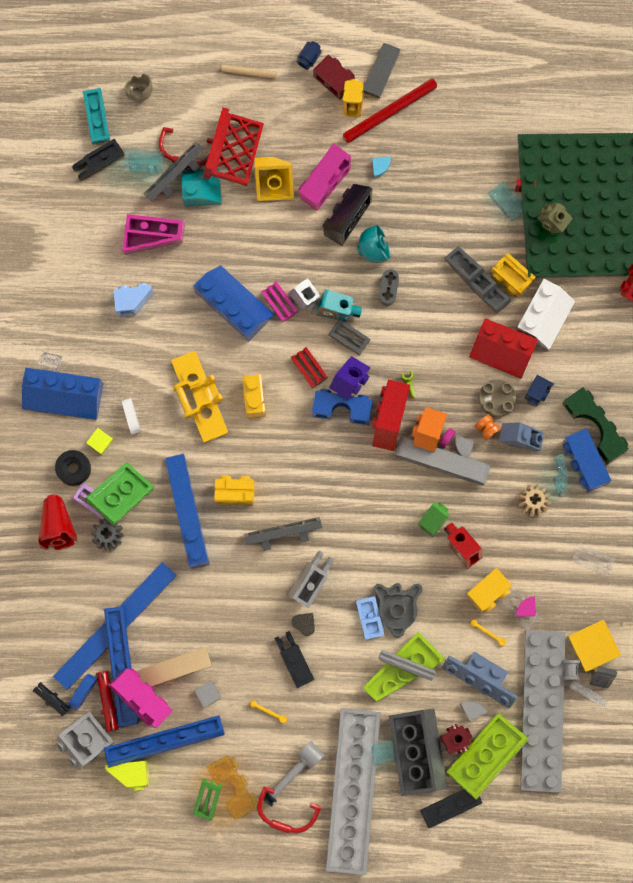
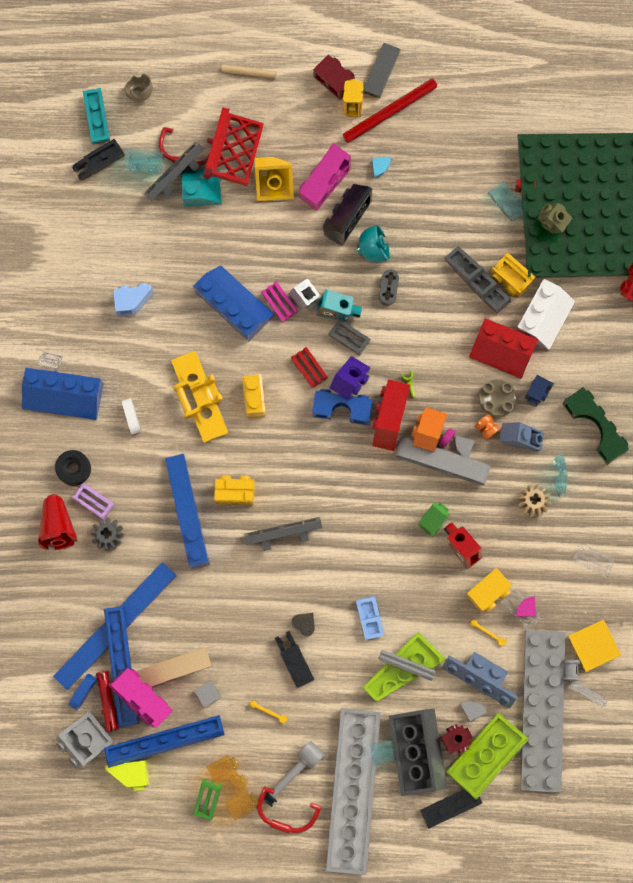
black pin [33,682,71,717] -> none
neon yellow tile [86,428,113,455] -> none
bright green plate [86,462,154,526] -> none
dark pink wedge [122,214,185,254] -> none
light grey hinge [288,551,333,608] -> none
dark blue brick [296,41,322,70] -> none
dark grey tile [373,583,423,637] -> none
blue brick [562,428,612,493] -> none
dark grey slope [589,667,617,688] -> none

